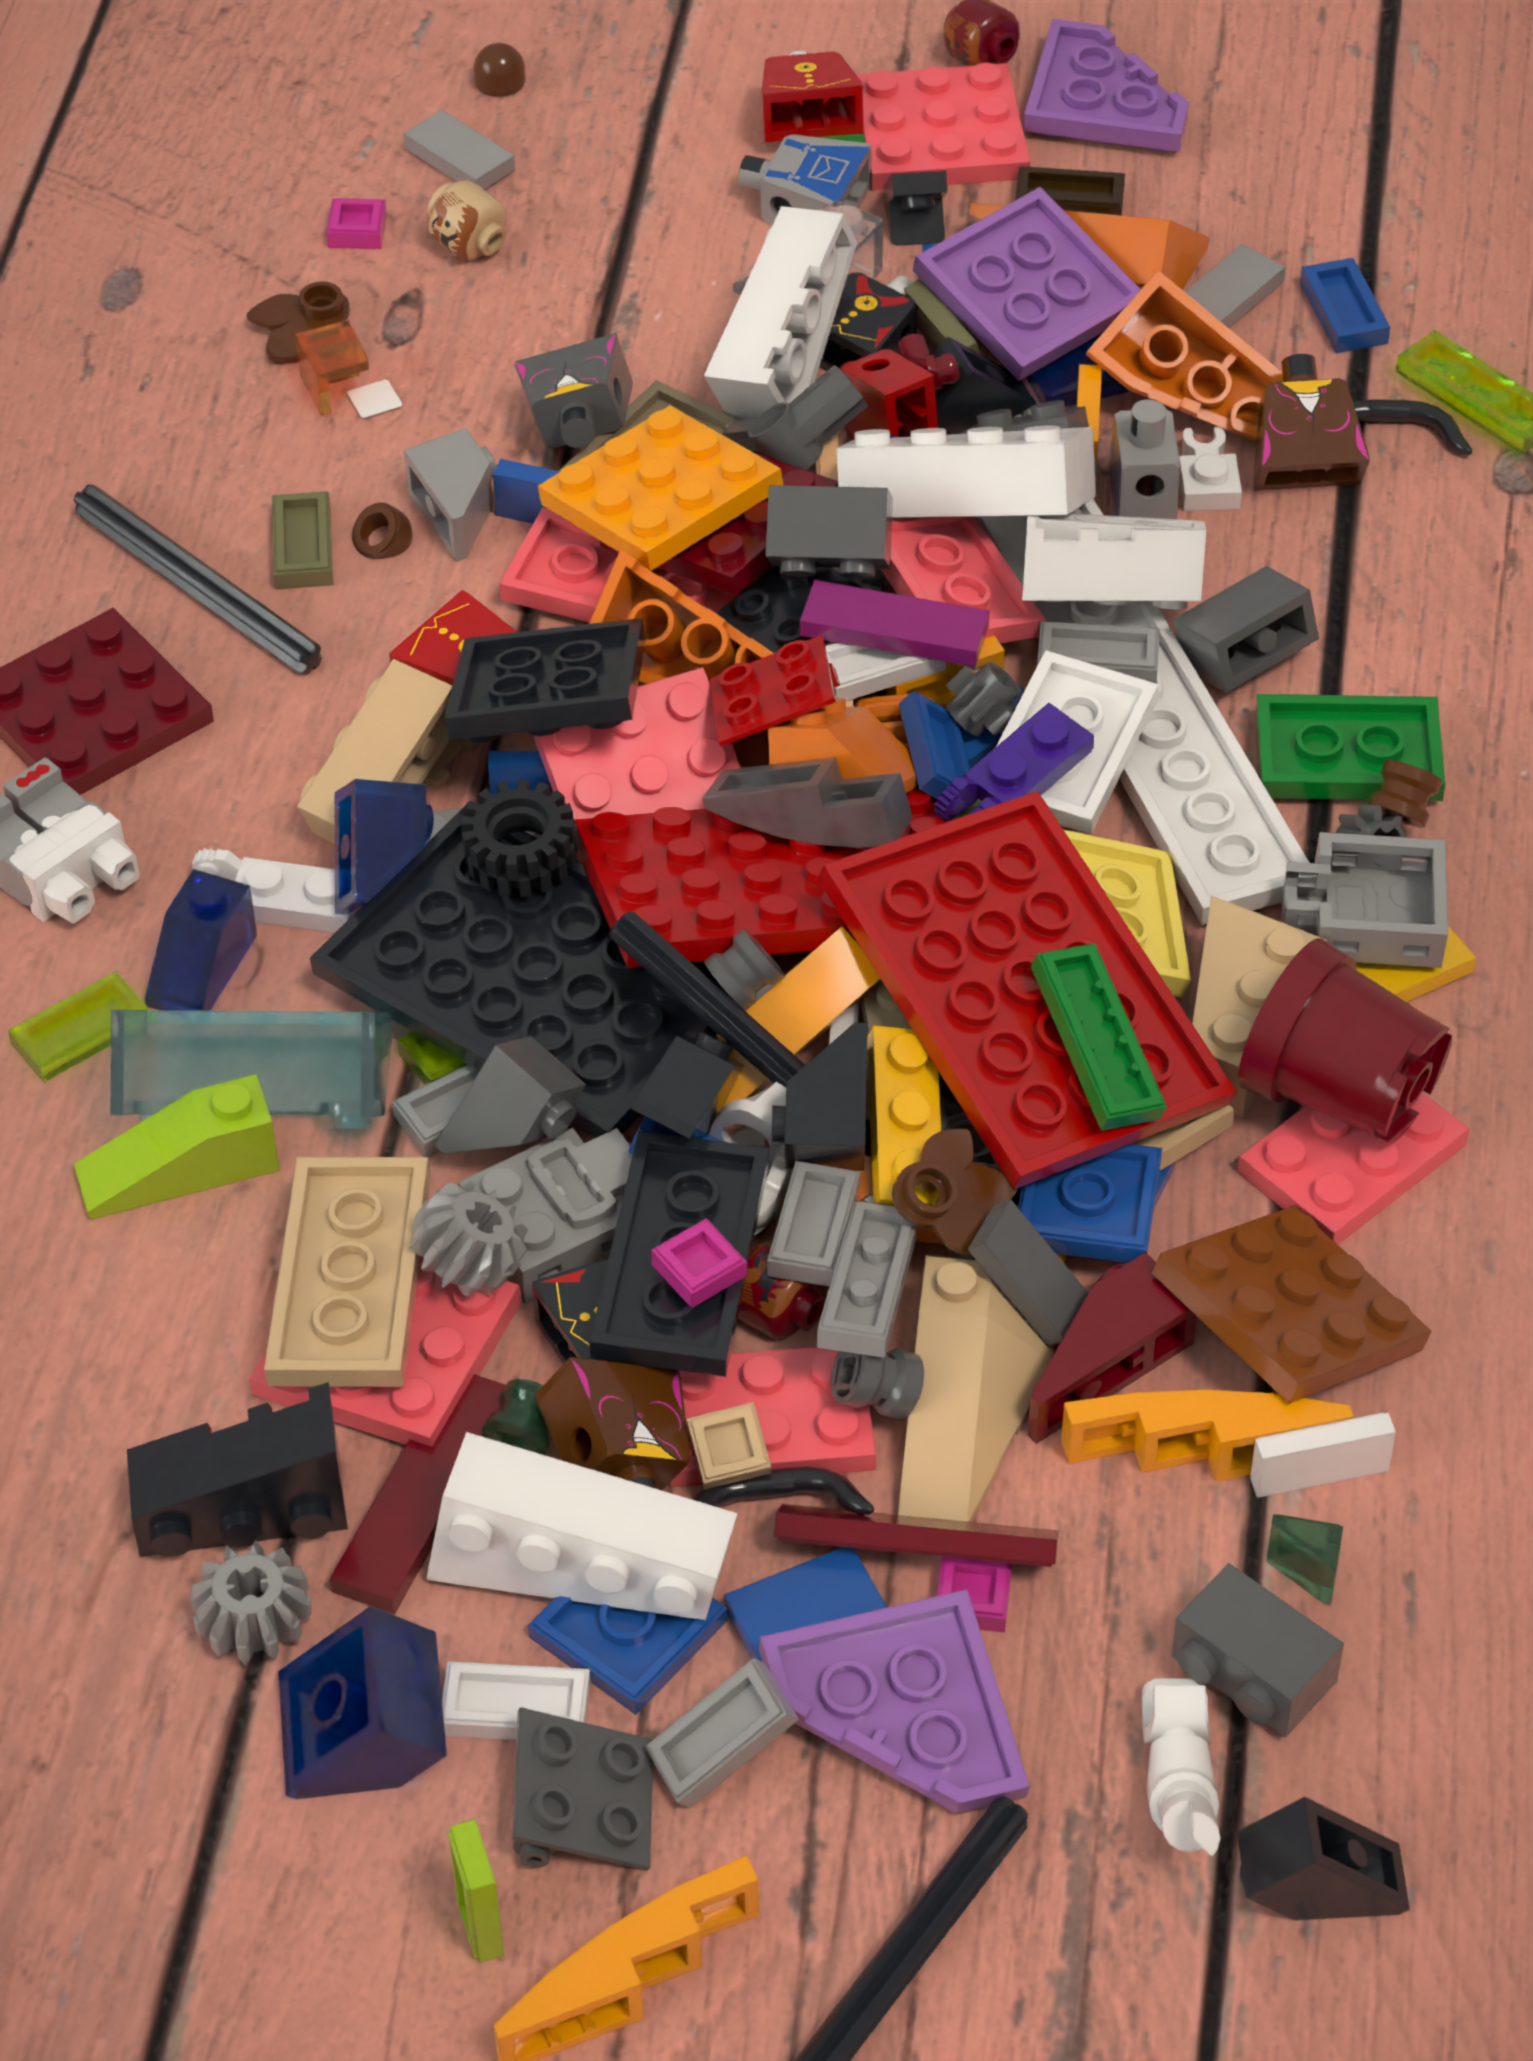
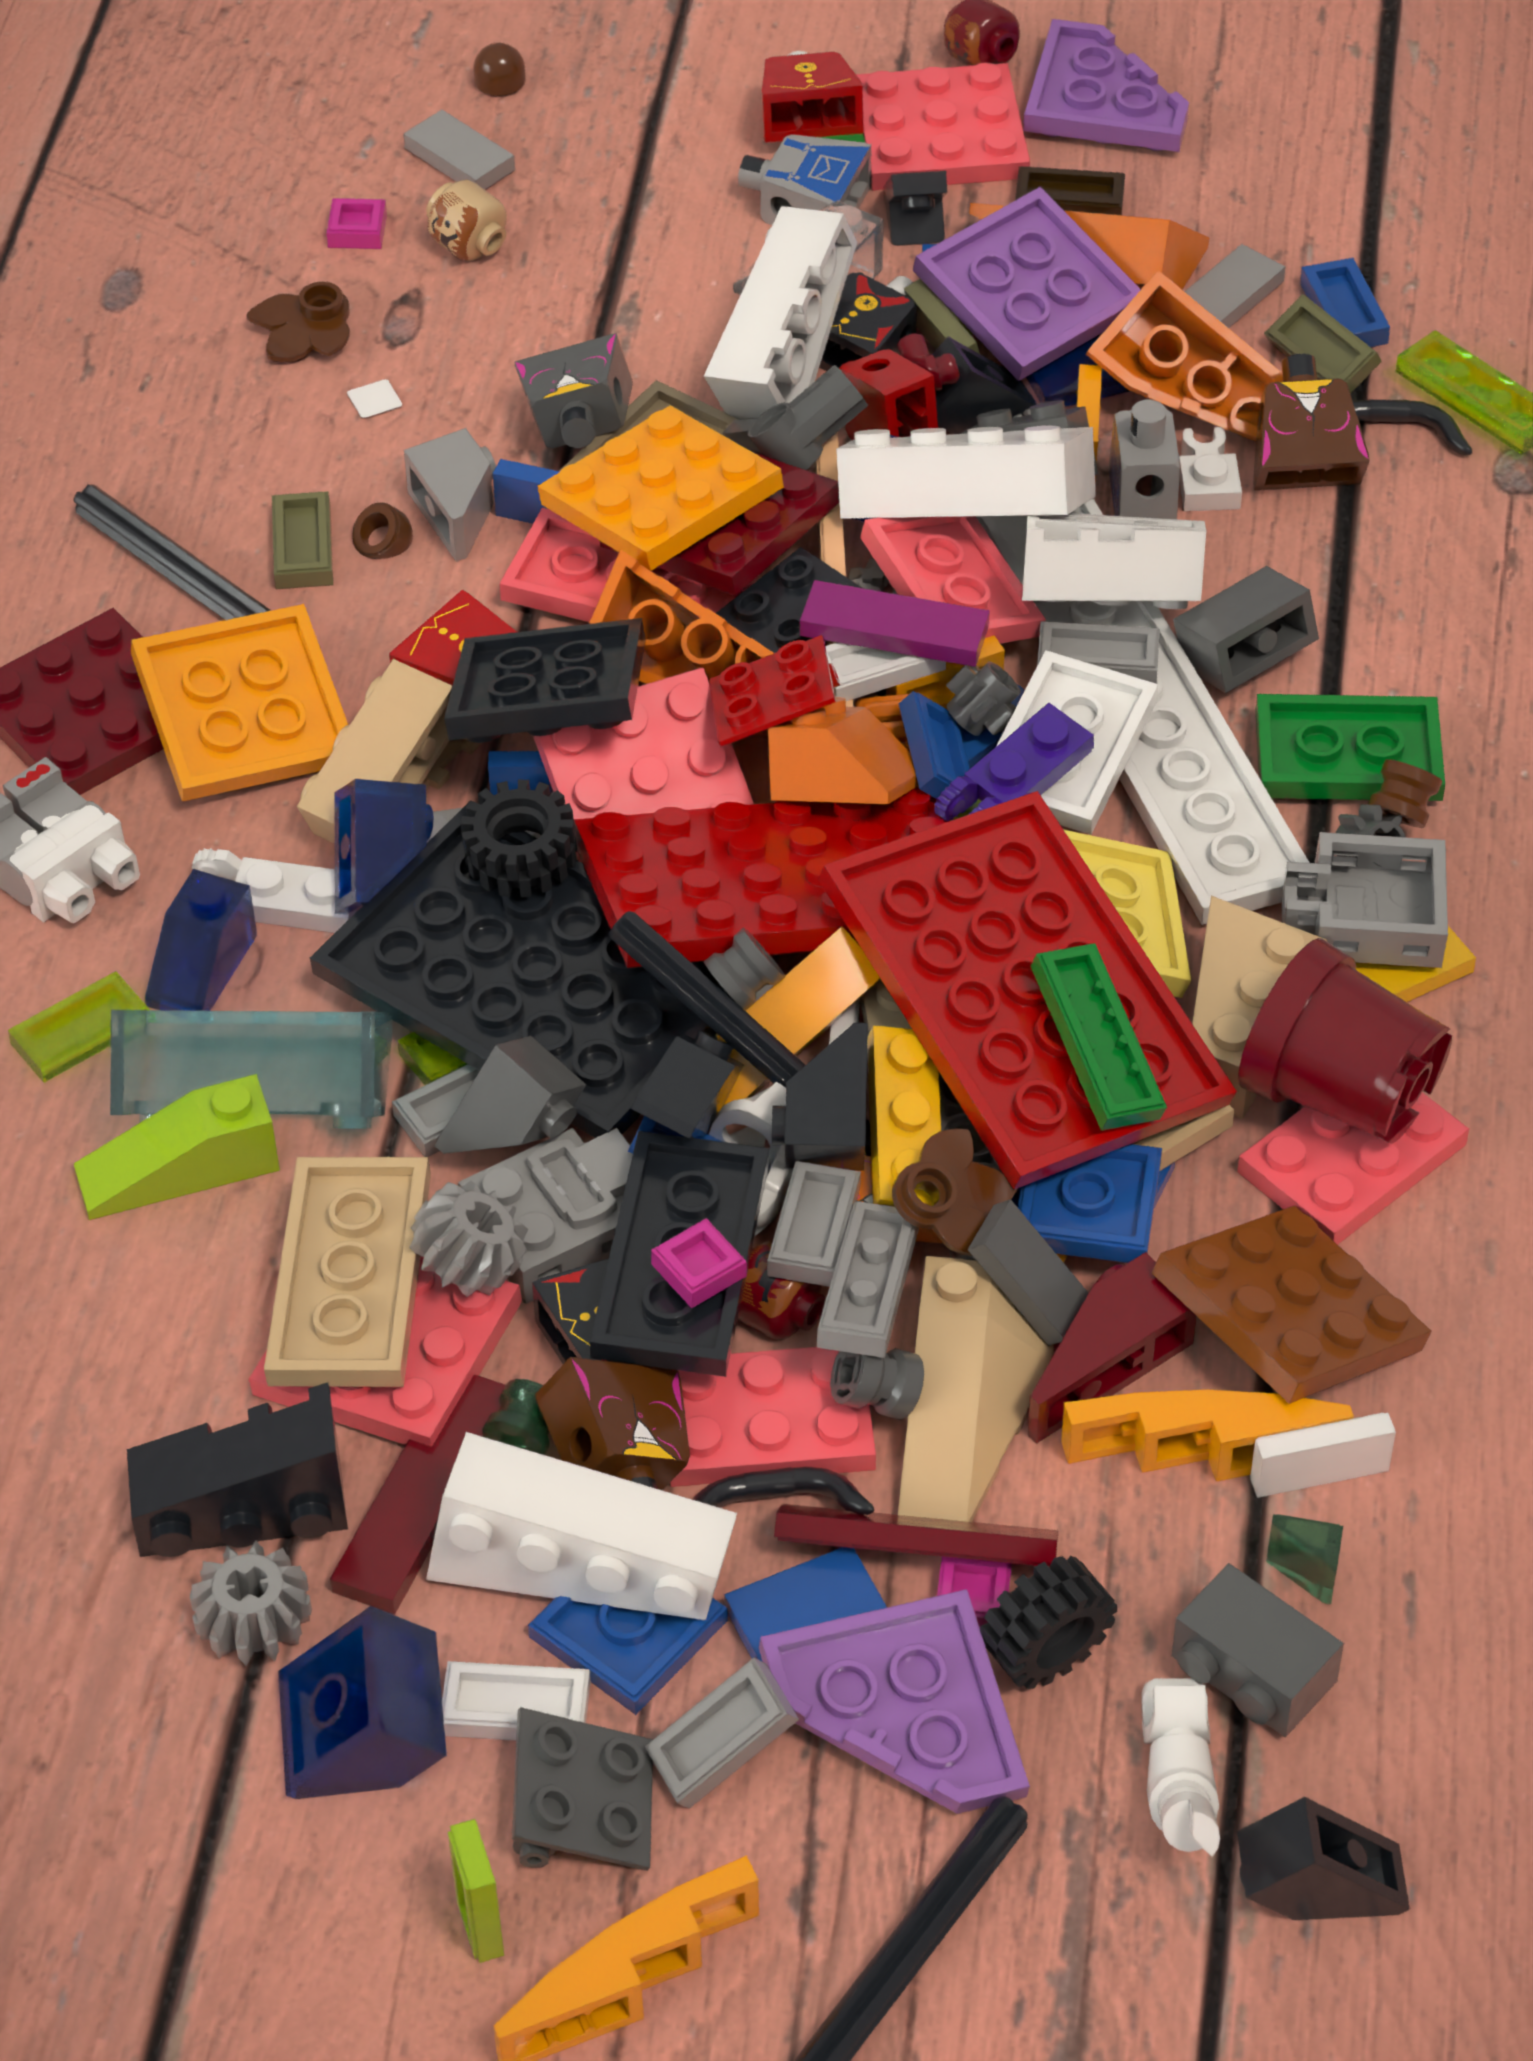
clear orange panel [295,320,369,415] -> none
tan tile [687,1402,771,1490] -> none
flat silver slope [702,757,913,848] -> none
dark grey brick [766,485,893,578] -> none
none -> light orange plate [131,604,348,802]
none -> black tyre [980,1556,1118,1689]
none -> olive tile [1264,294,1382,394]

